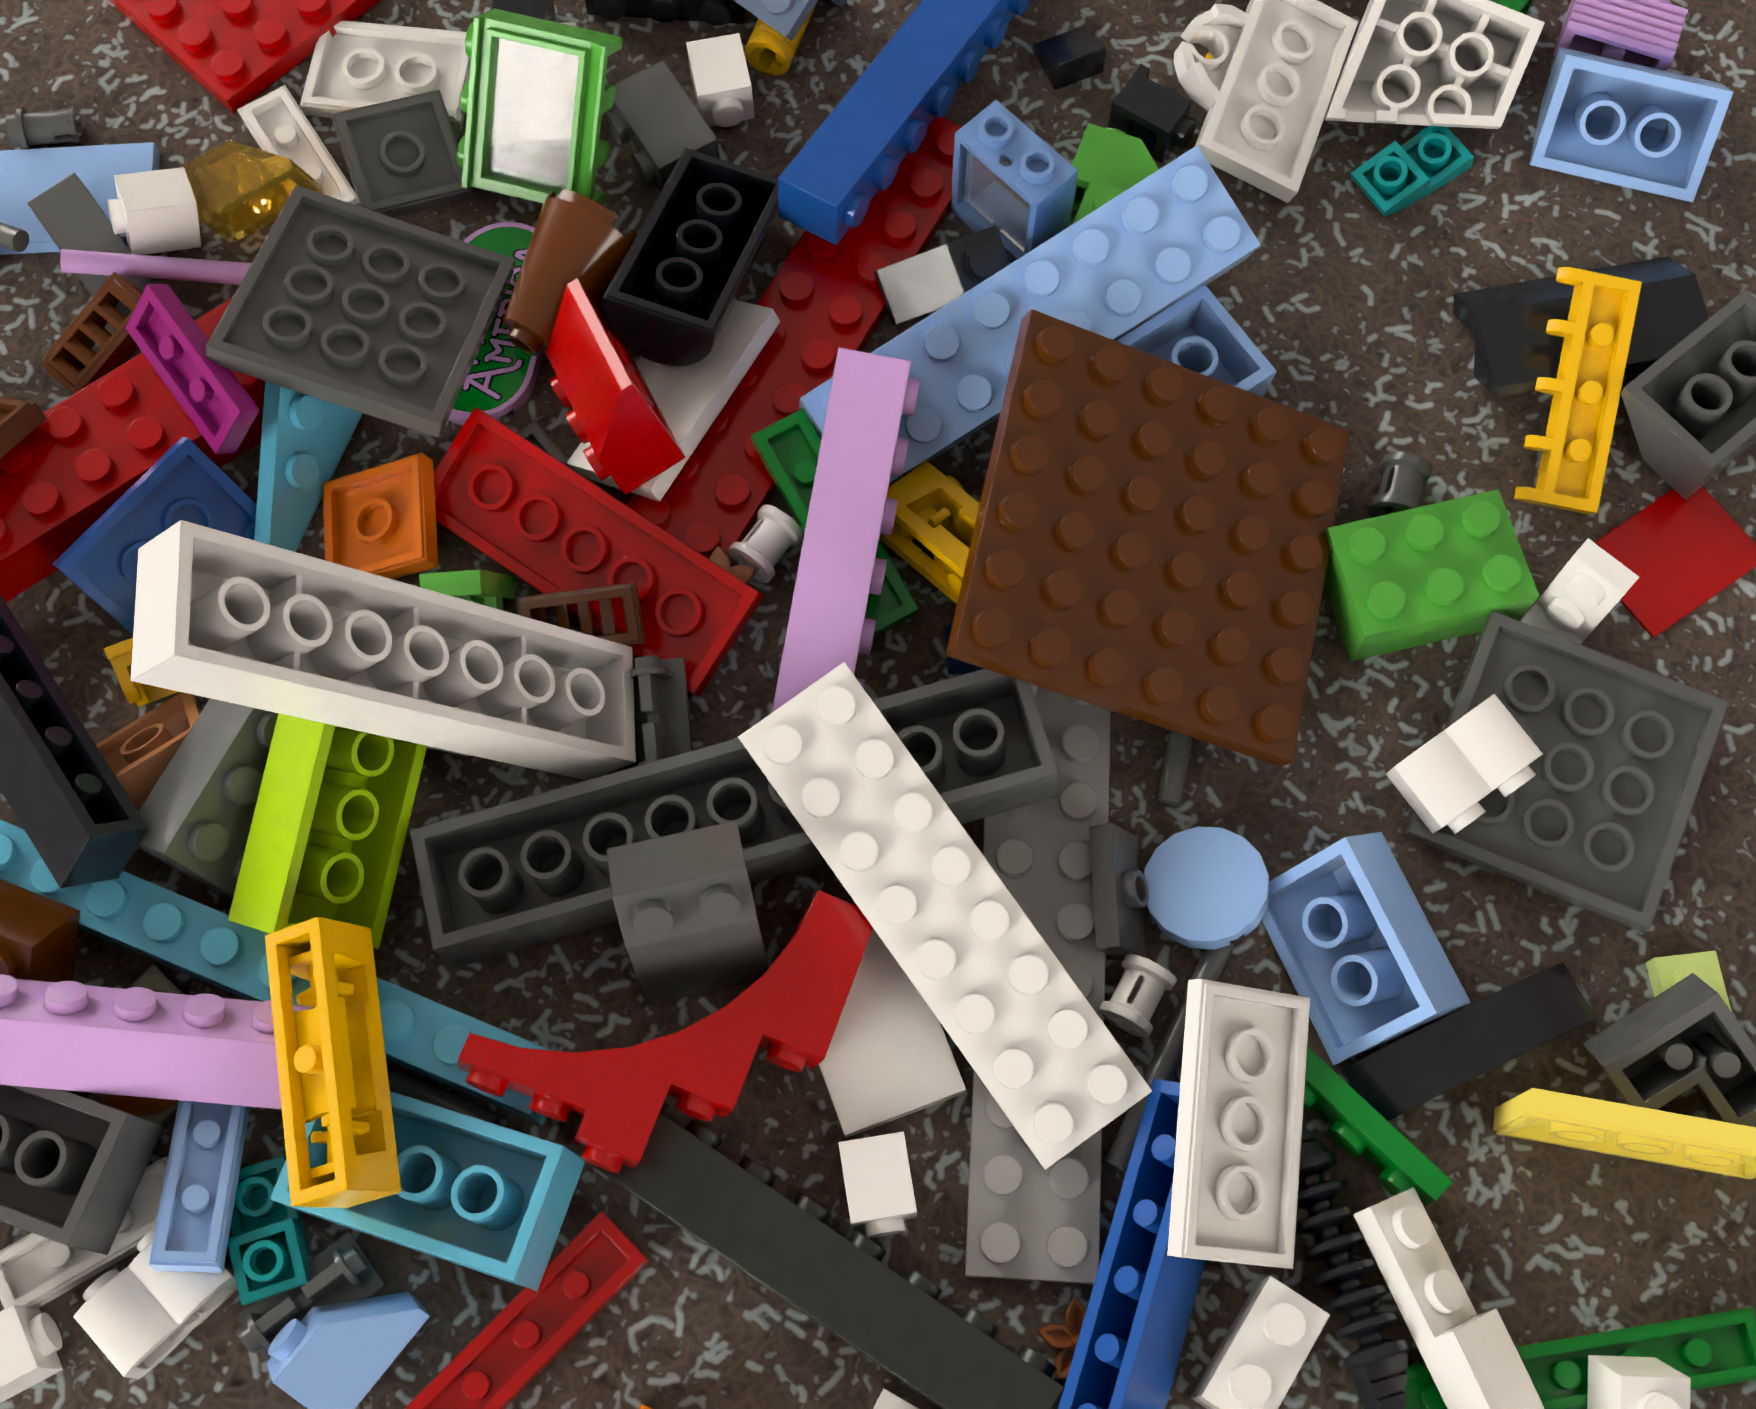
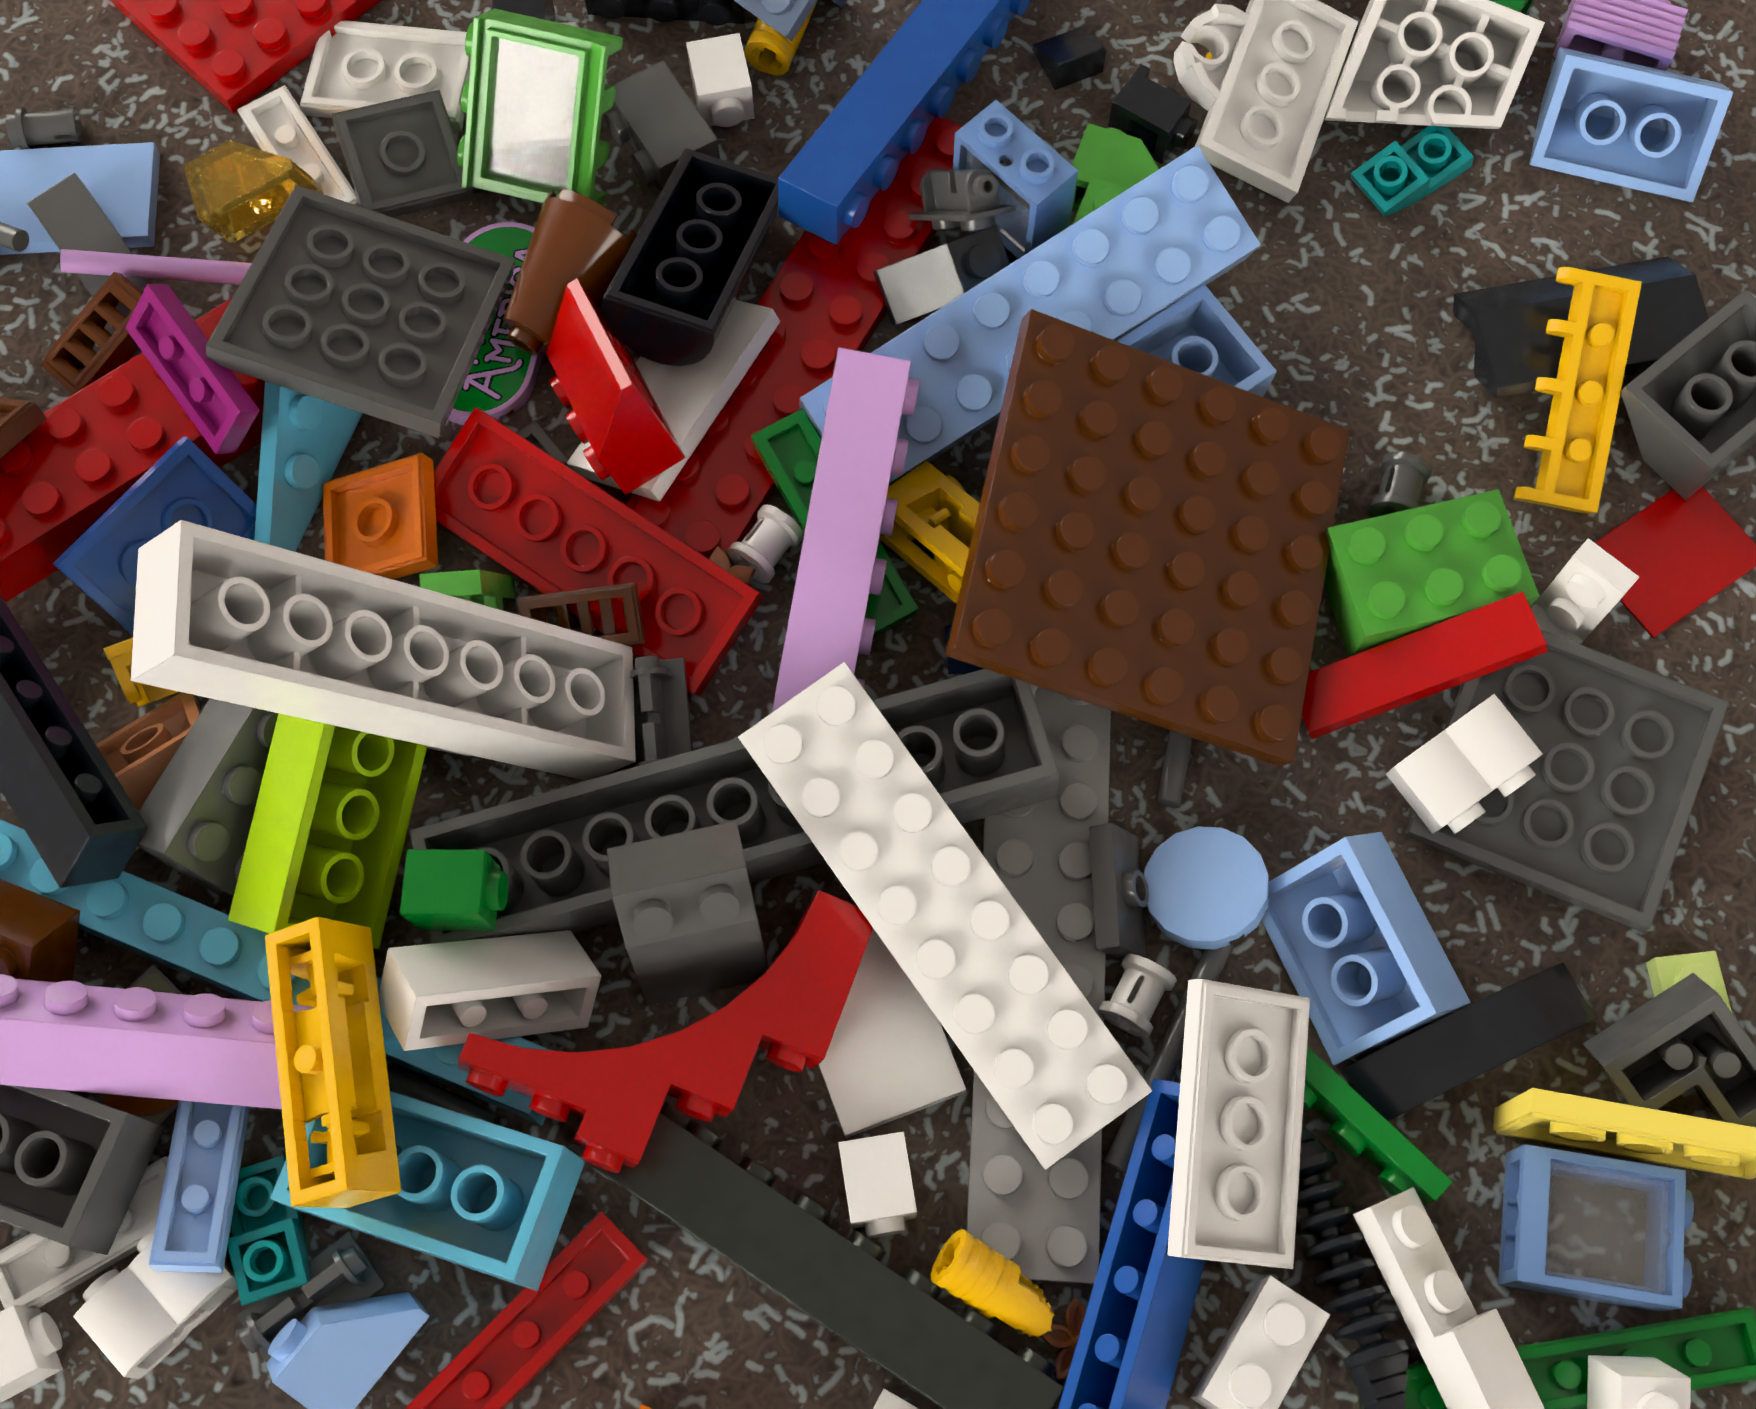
white brick [107,167,201,255] -> none
none -> white brick [379,930,601,1051]
none -> green brick [400,849,508,931]
none -> dark grey hinge [909,169,1016,231]
none -> yellow hinge [931,1229,1054,1338]
none -> red tile [1302,591,1548,740]
none -> window [1498,1144,1694,1312]

